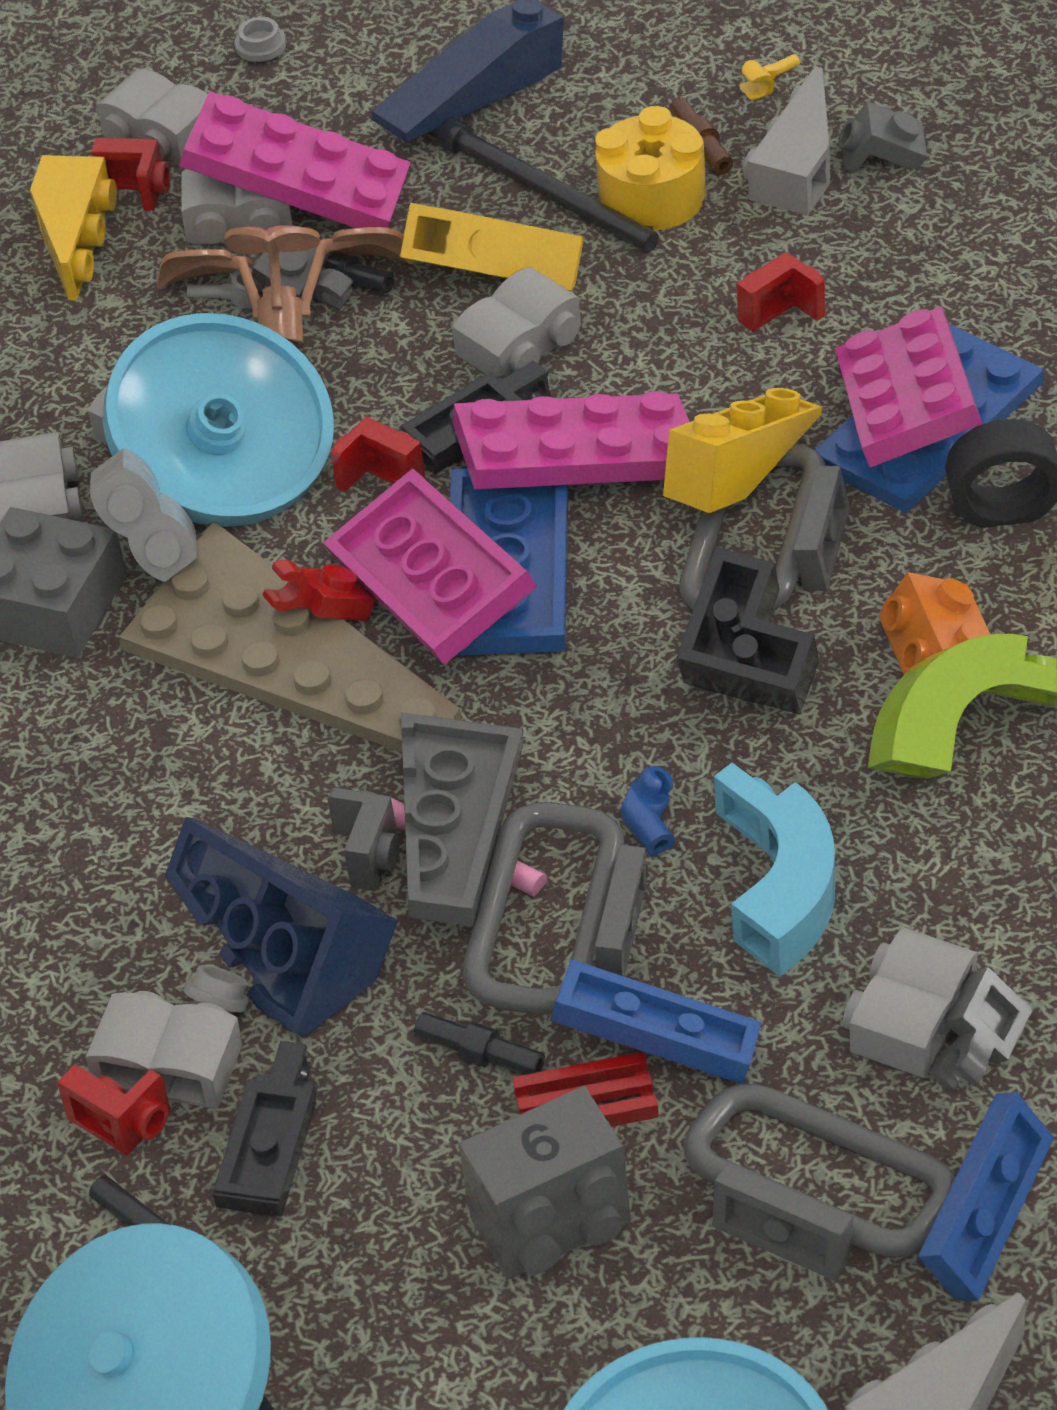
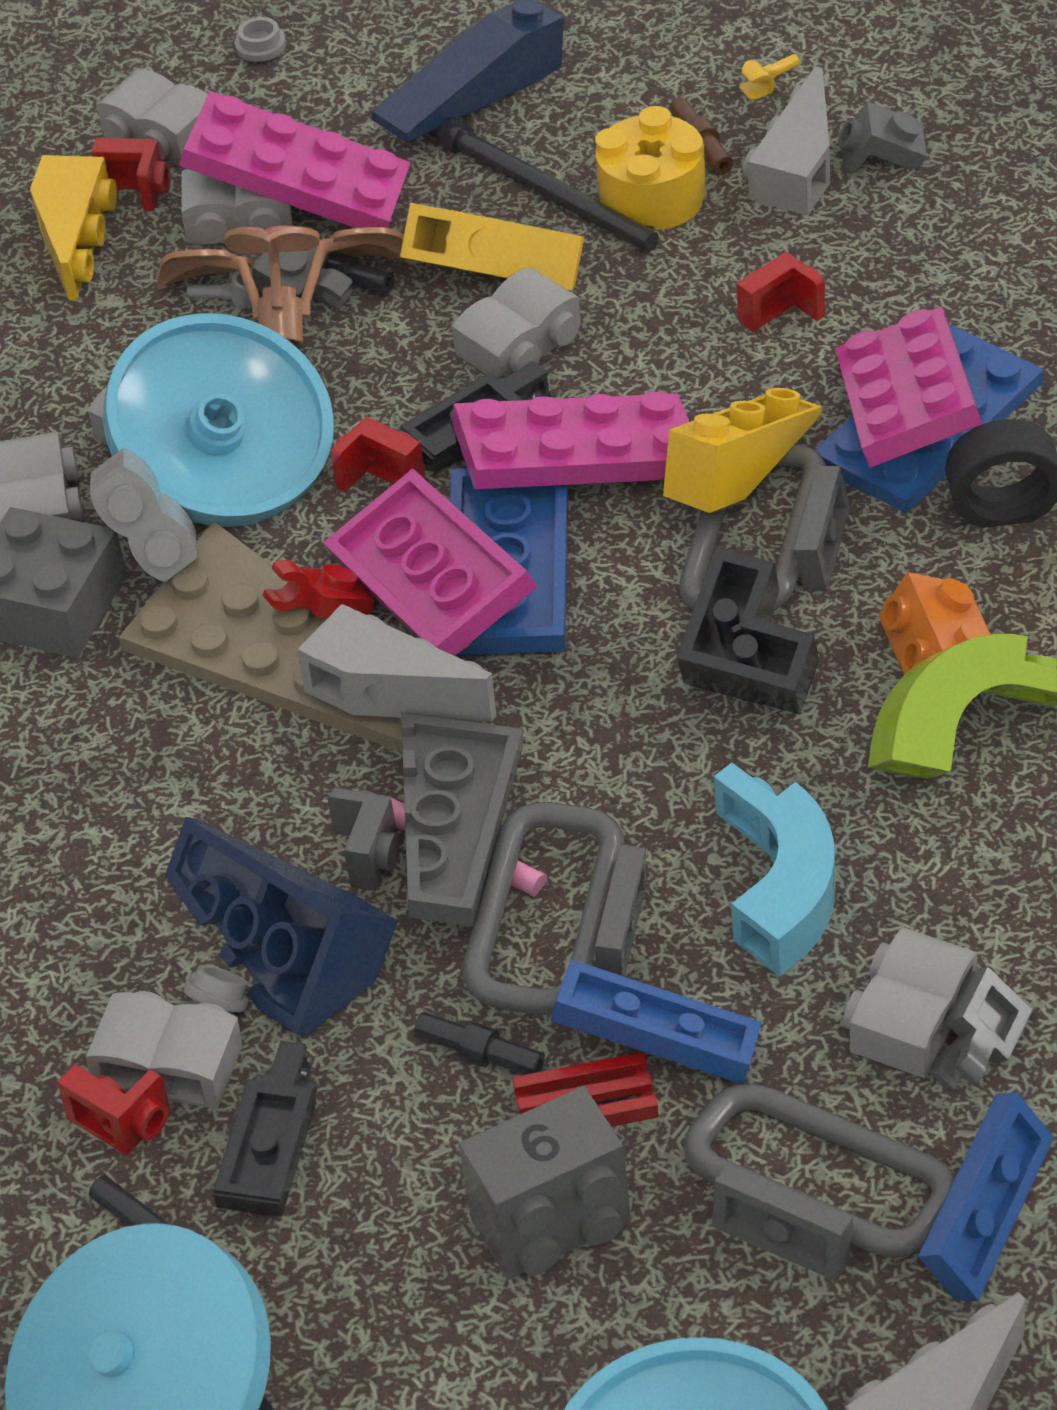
blue arm [620,766,675,857] -> none
none -> light grey slope [297,604,497,722]

